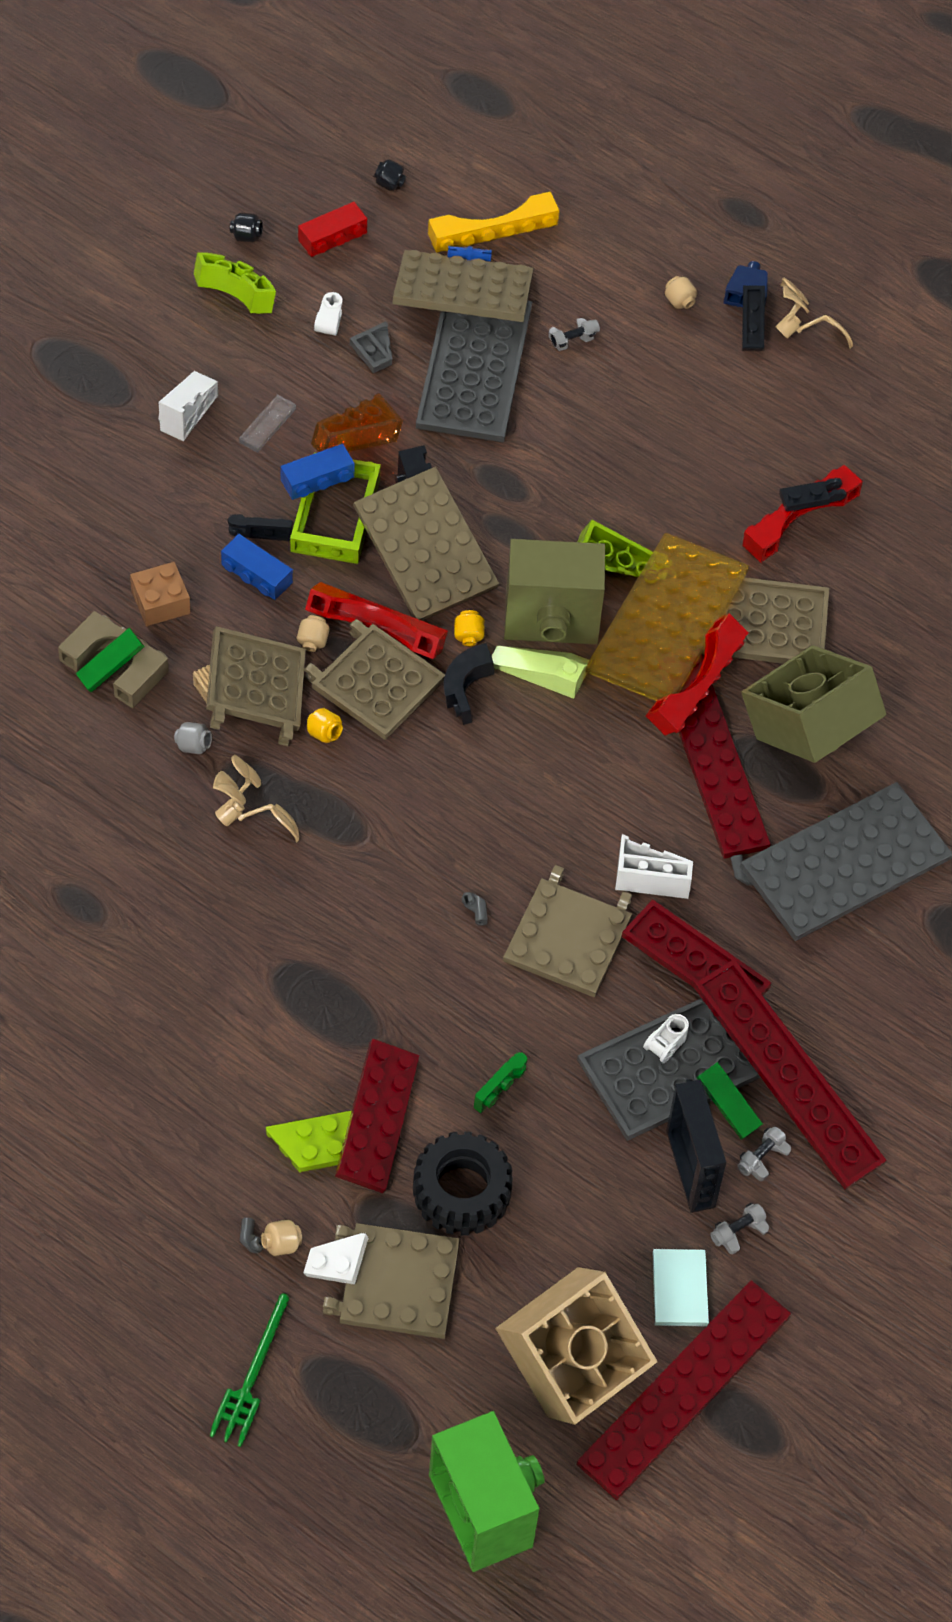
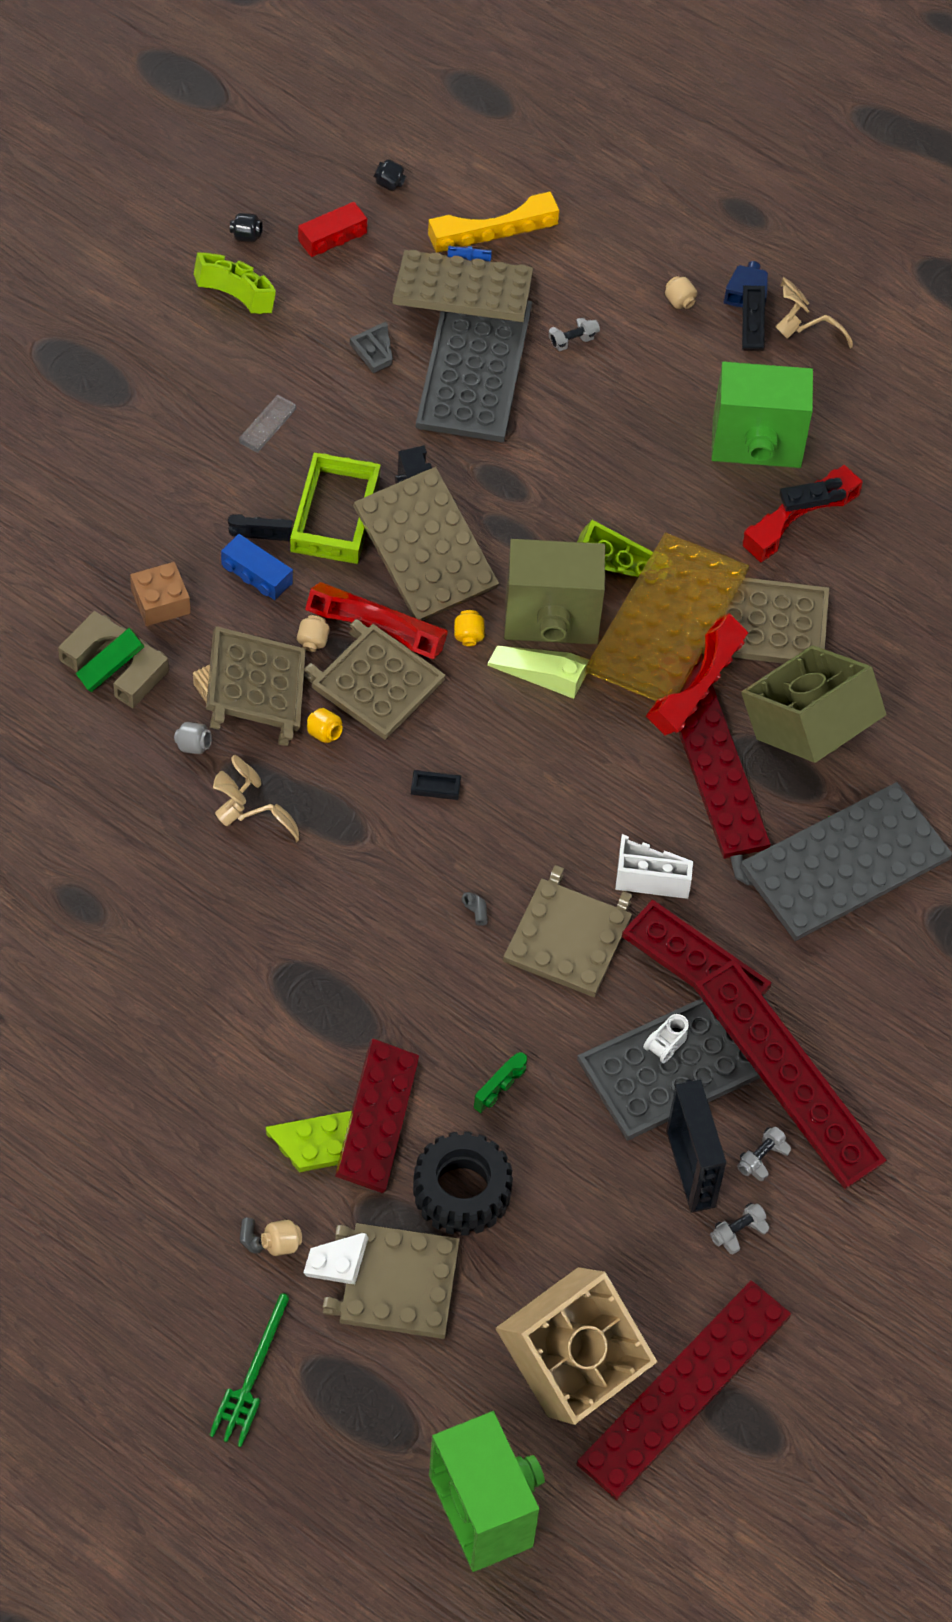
white wedge [158,371,218,441] -> none
blue brick [280,444,355,500] -> none
clear orange wedge [311,393,403,452] -> none
white piece [314,292,342,336] -> none
black arch [444,643,495,725] -> none
light aqua tile [653,1249,709,1326] -> none
green tile [696,1062,762,1140] -> none
none -> black tile [411,770,461,800]
none -> bright green brick [711,362,813,468]

